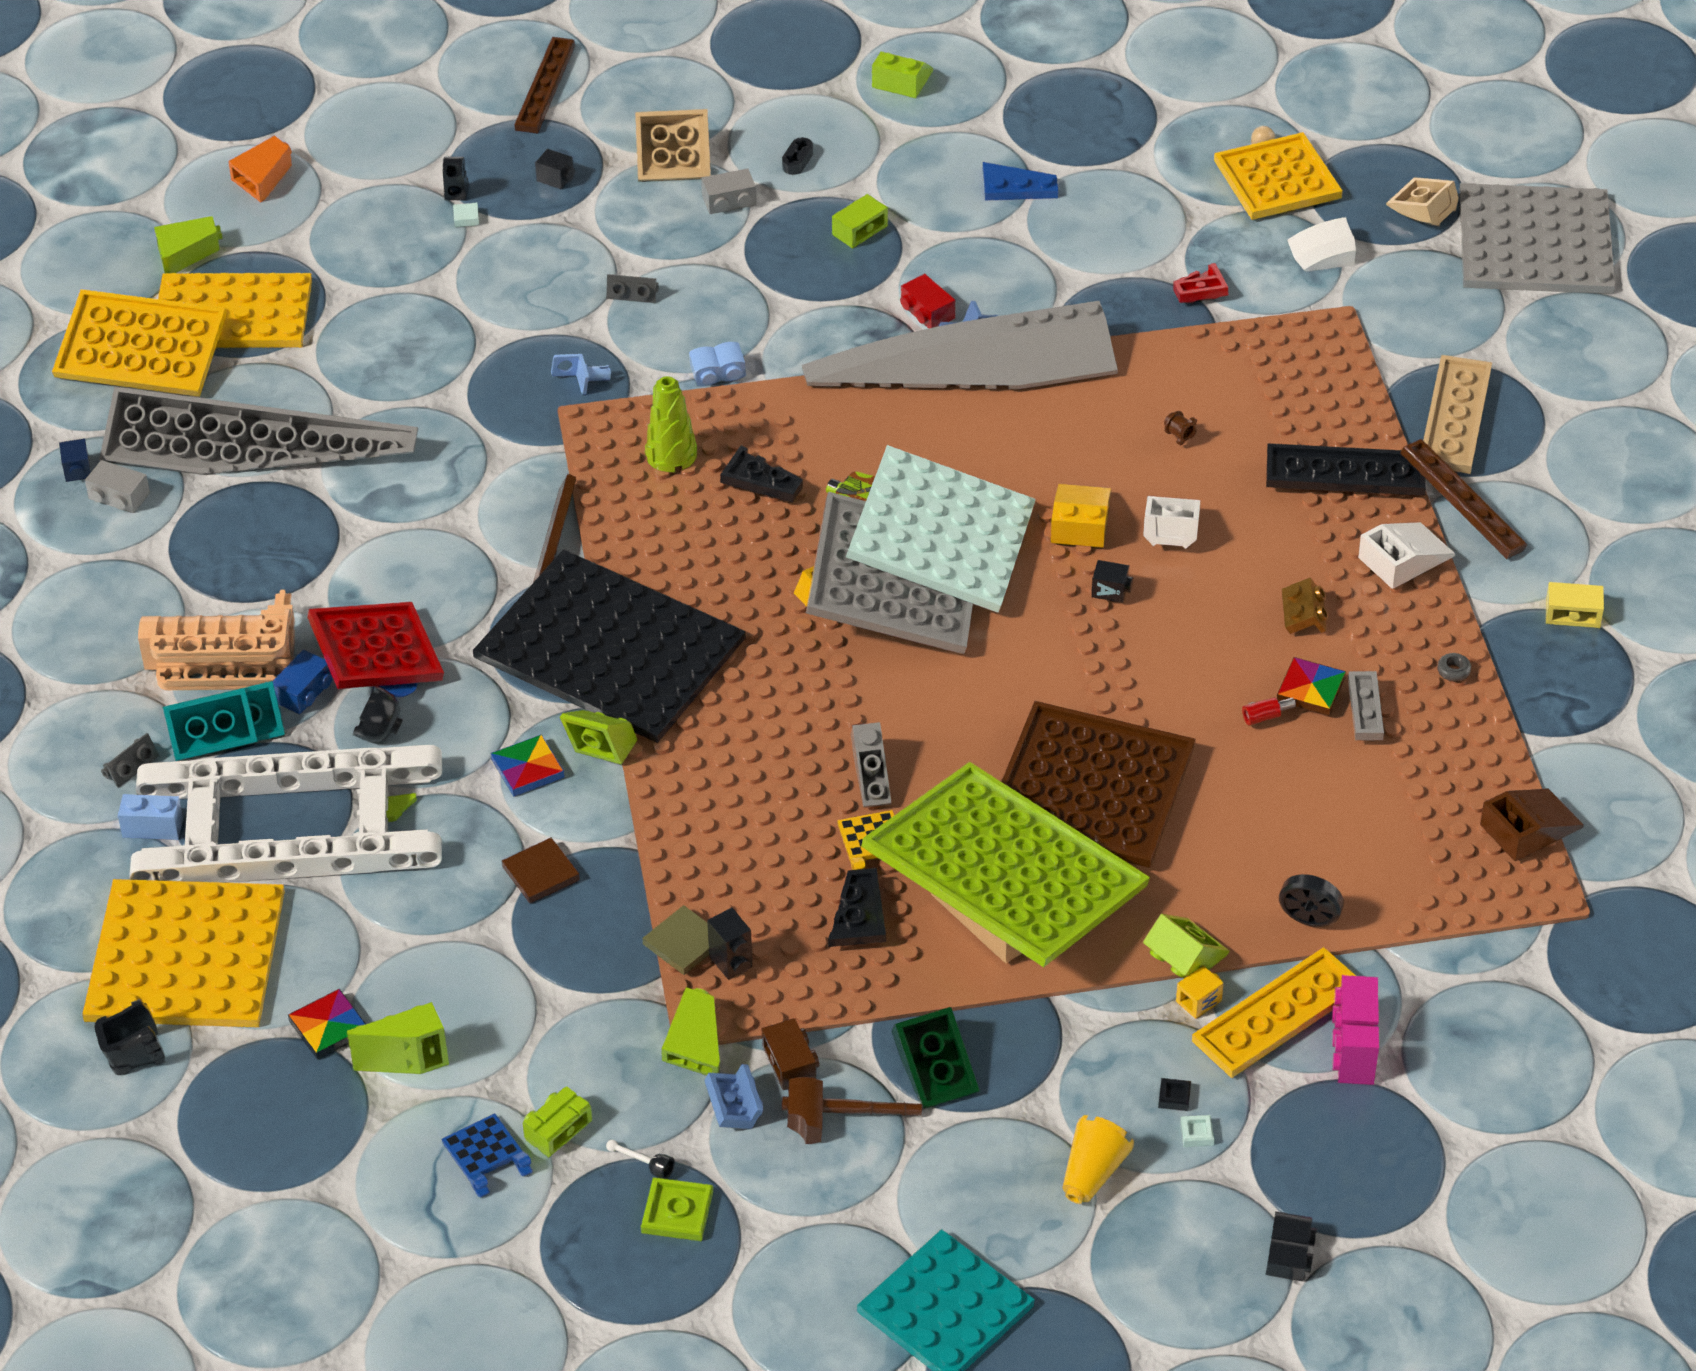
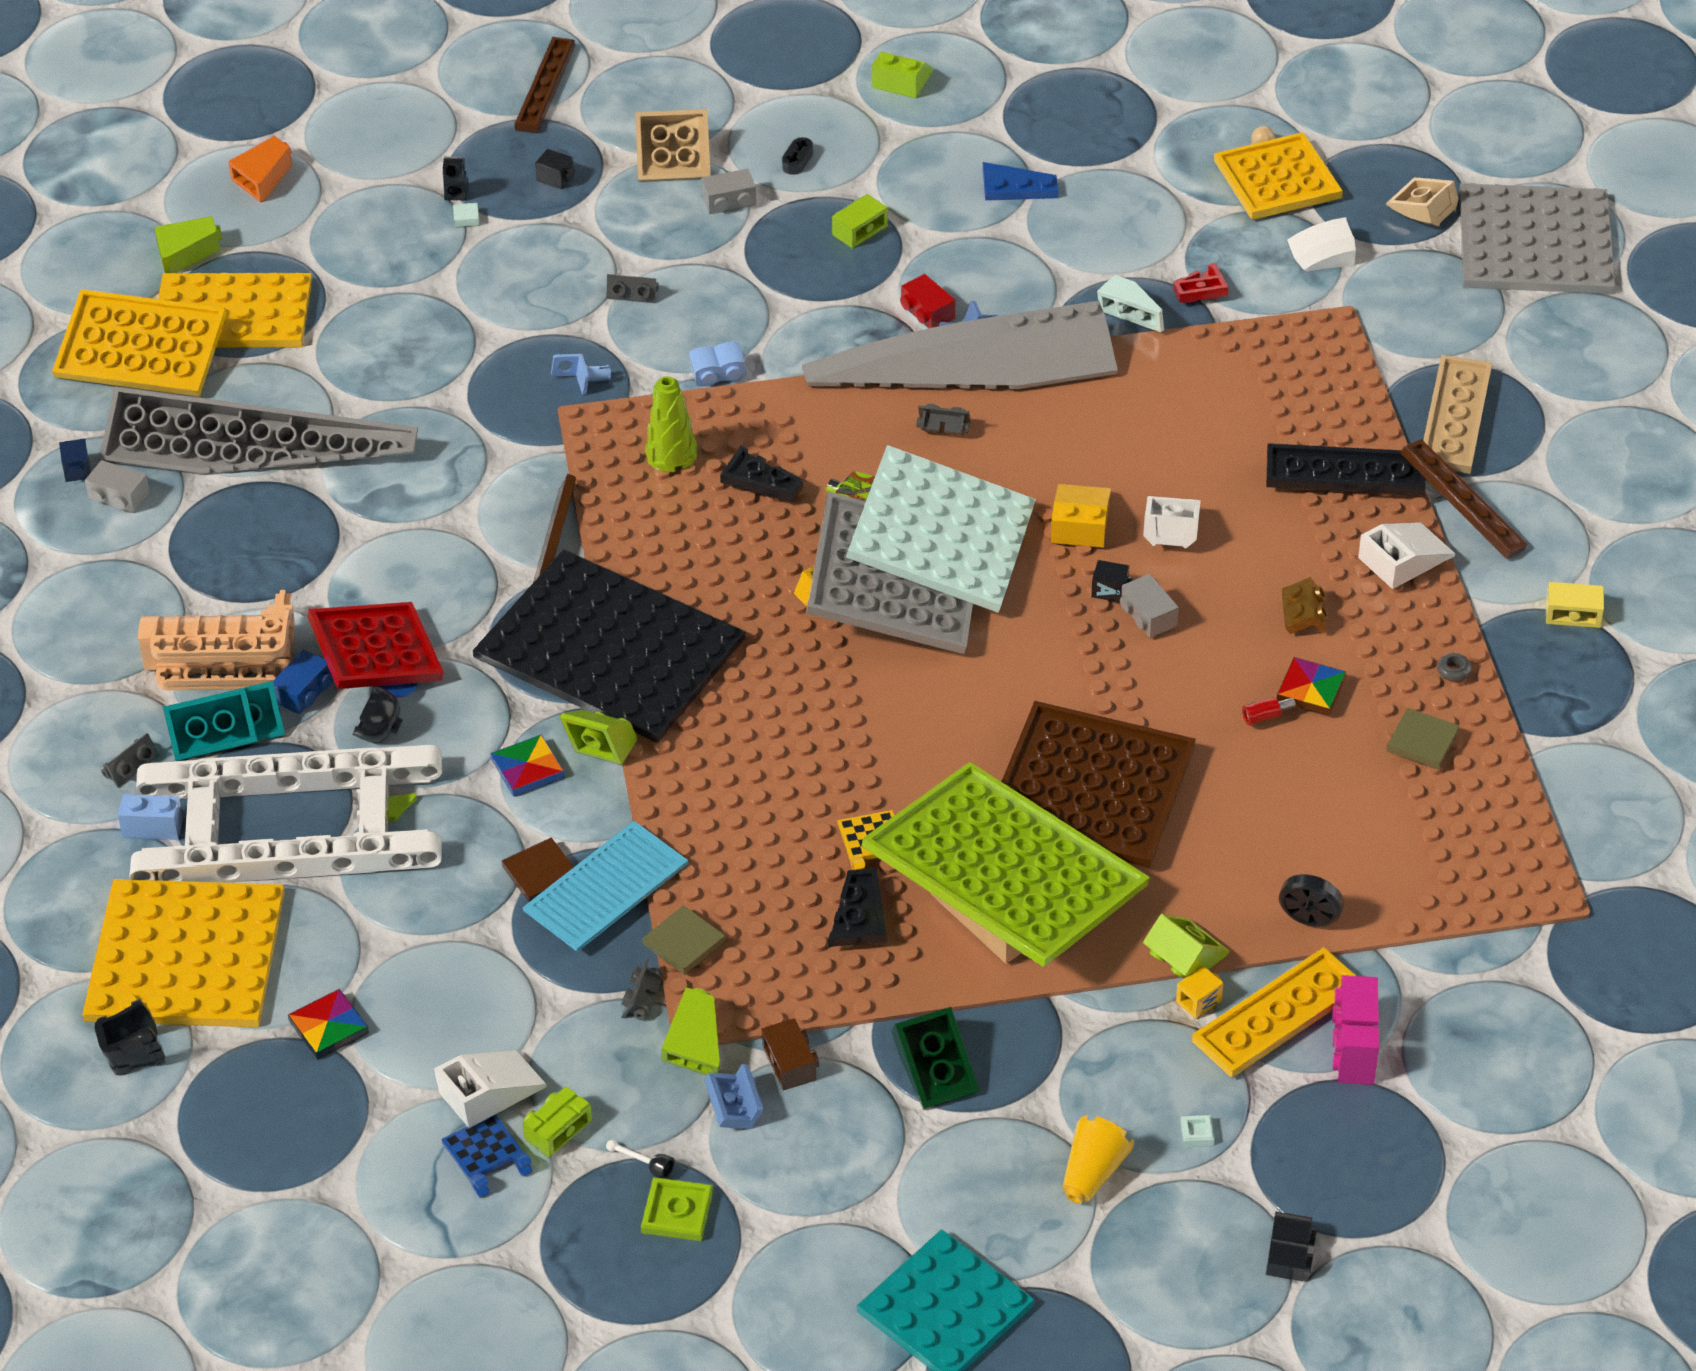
lime slope [347,1002,449,1074] -> none
black brick [707,908,753,980] -> none
reddish brown piece [782,1077,922,1144] -> none
light grey slope [851,722,892,808] -> none
black tile [1158,1078,1191,1111] -> none
reddish brown brick [1164,411,1197,446] -> none
light grey plate [1348,671,1384,740] -> none
reddish brown slope [1480,788,1584,861] -> none
none -> white slope [434,1050,547,1128]
none -> medium azure window [523,821,688,952]
none -> dark grey hinge [621,958,662,1020]
none -> dark grey hinge [916,404,971,435]
none -> light aqua slope [1097,275,1164,332]
none -> light grey brick [1120,574,1179,638]
none -> olive tile [1386,708,1460,769]

